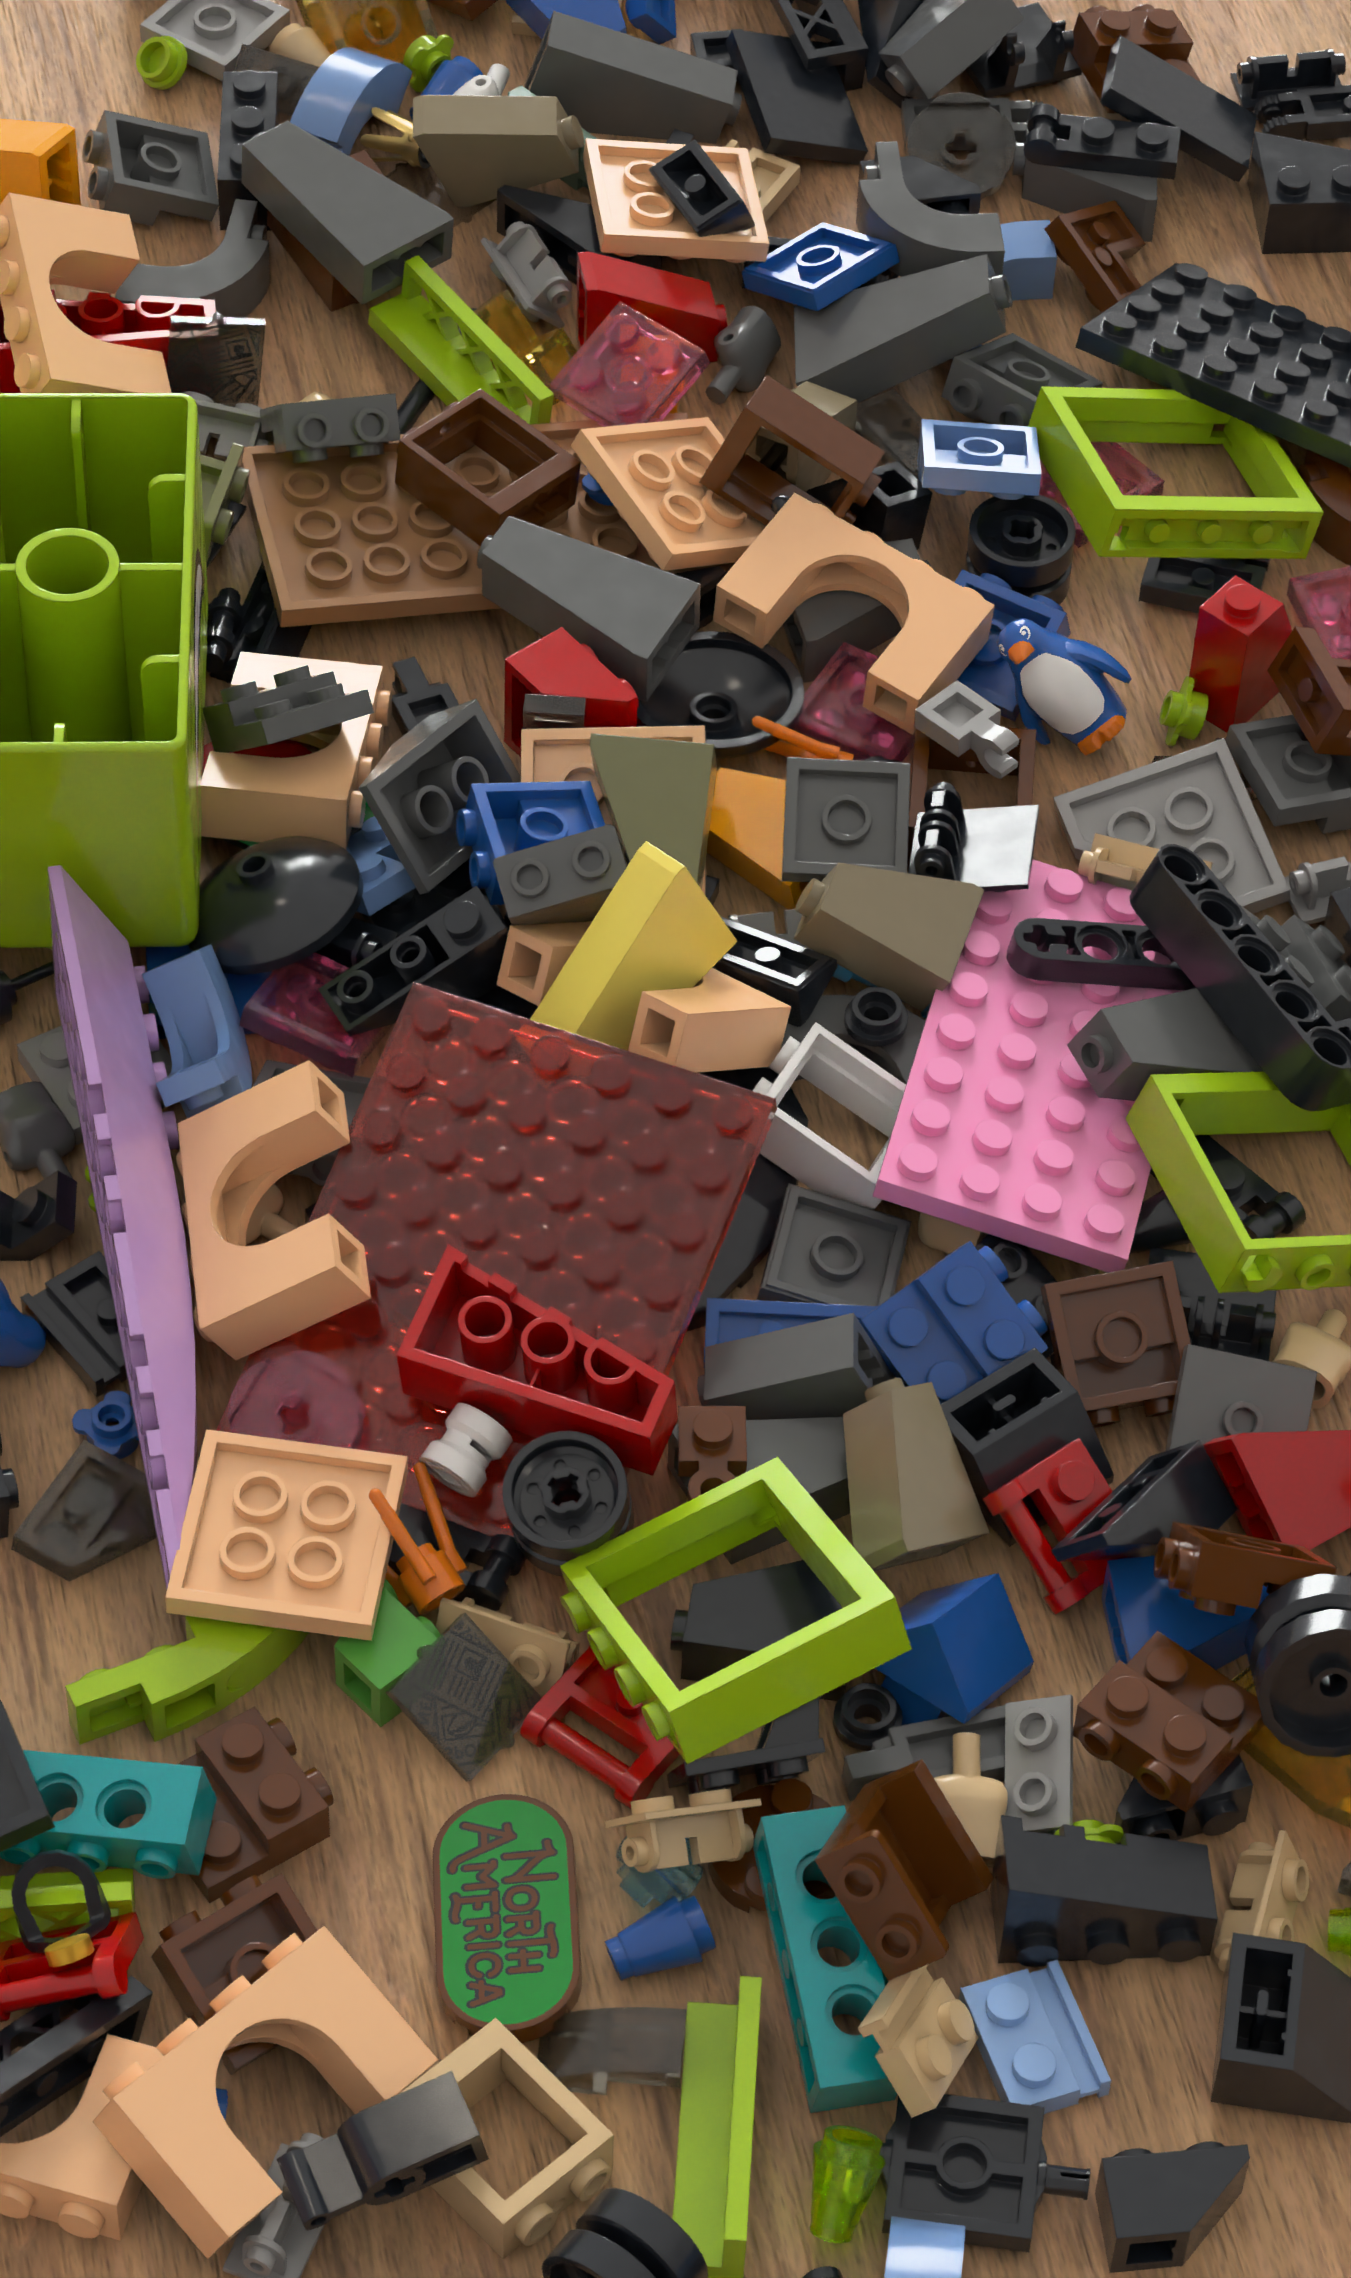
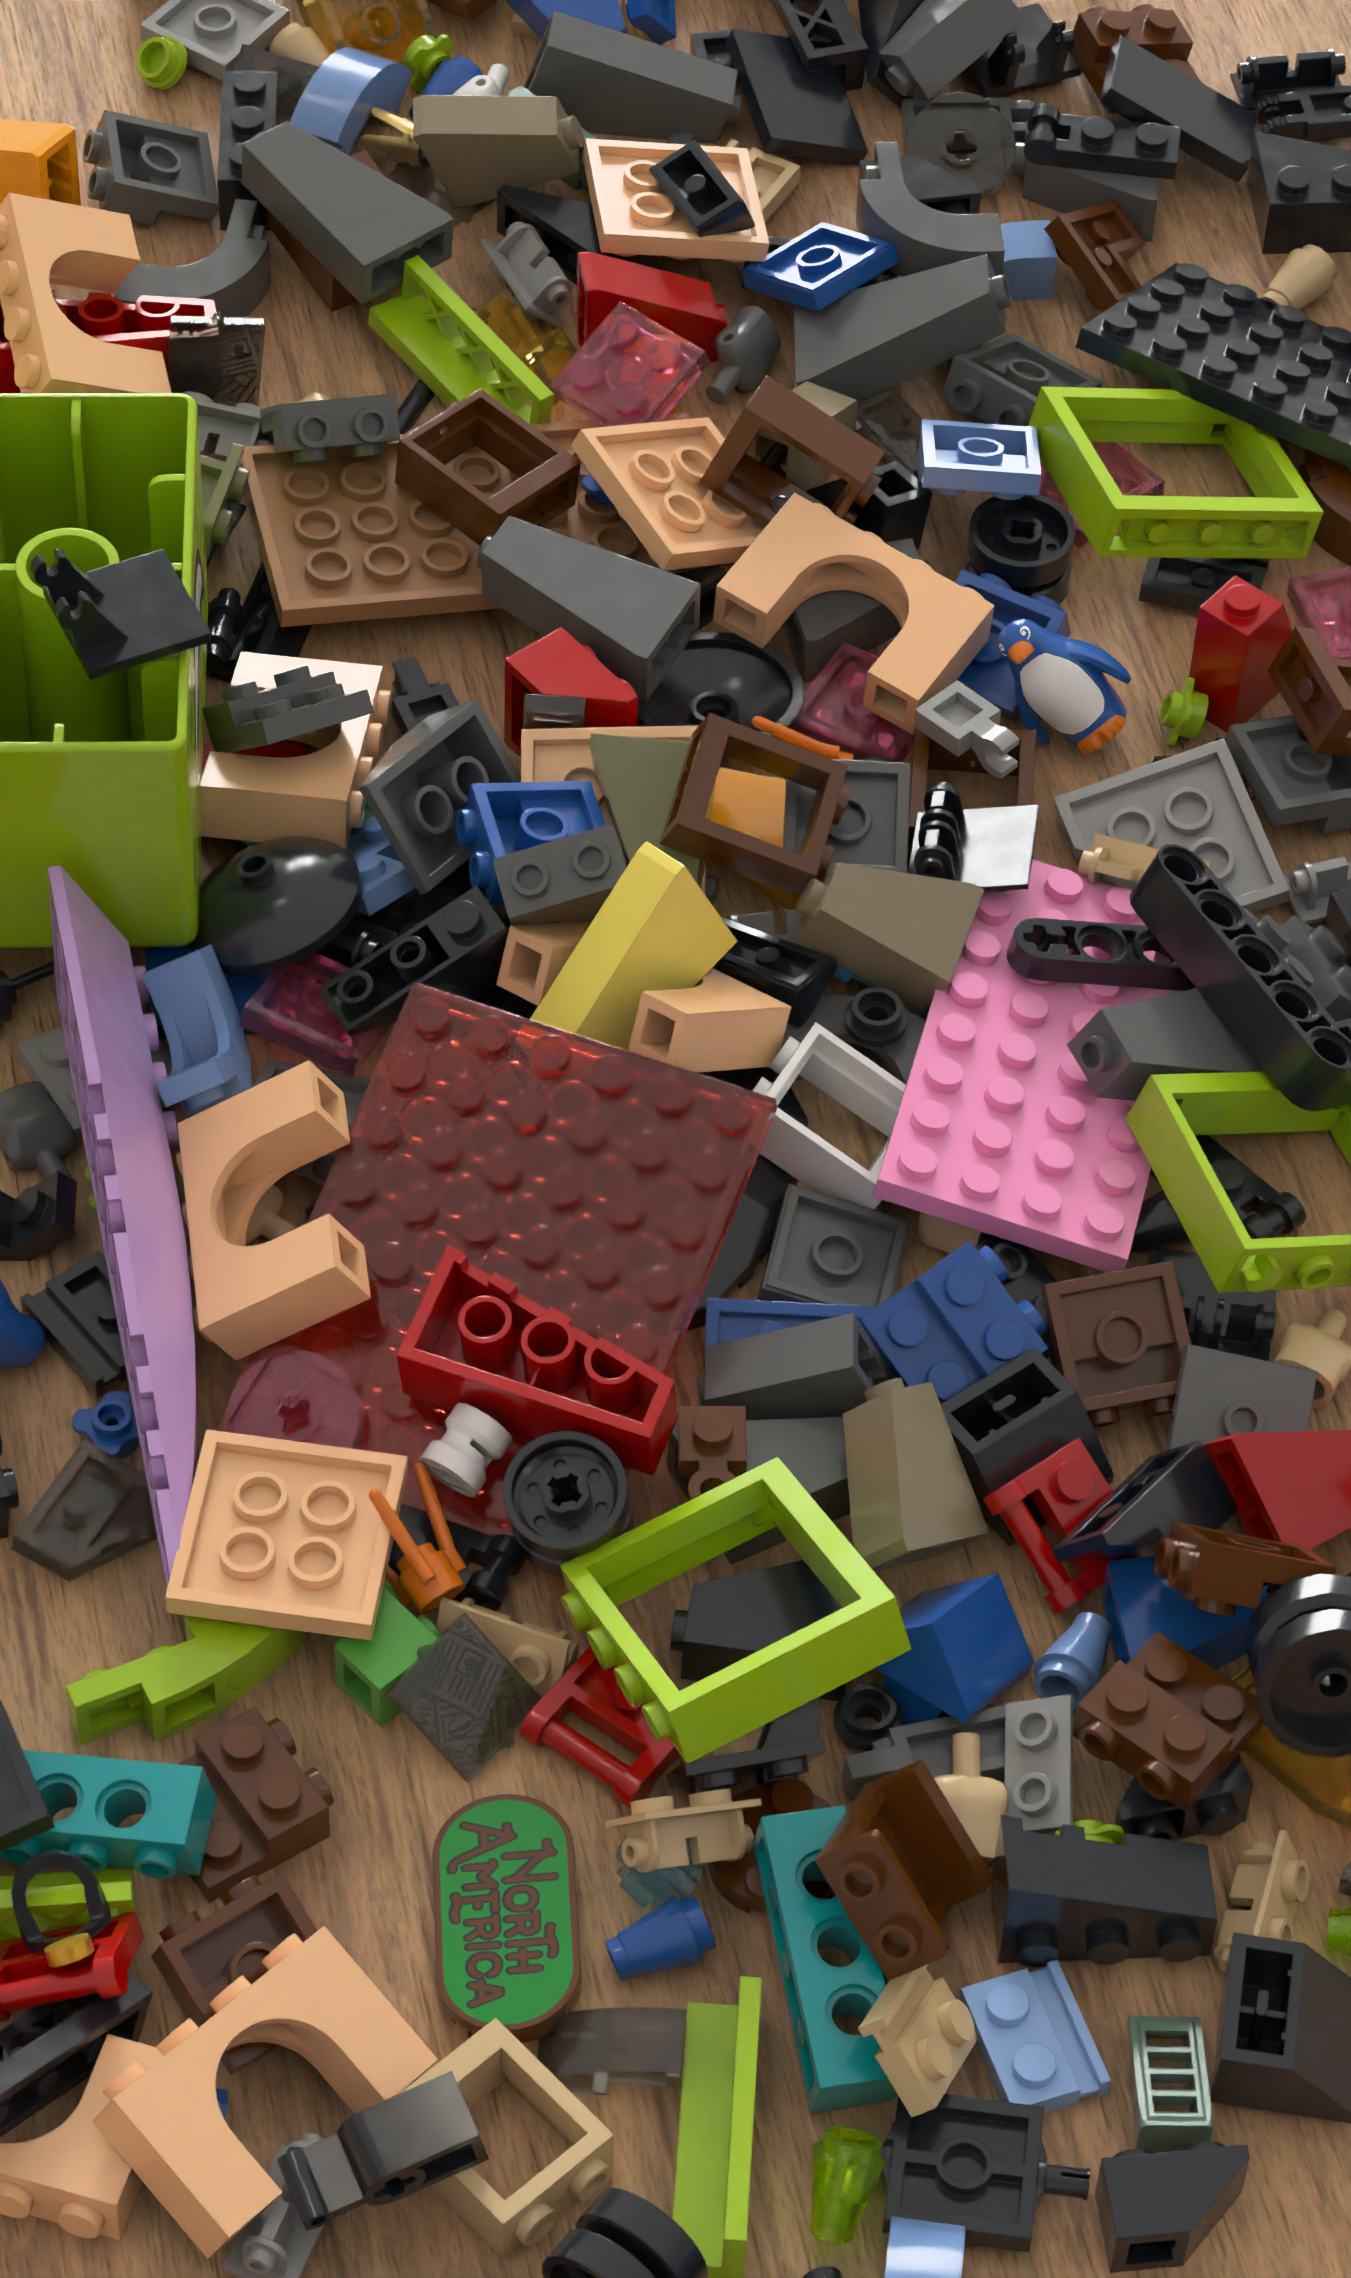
none -> black plate [30,548,211,680]
none -> reddish brown window [659,713,850,896]
none -> medium blue cone [1034,1612,1113,1711]
none -> sand green slope [1127,2016,1213,2152]
none -> tan cone [1260,244,1337,310]

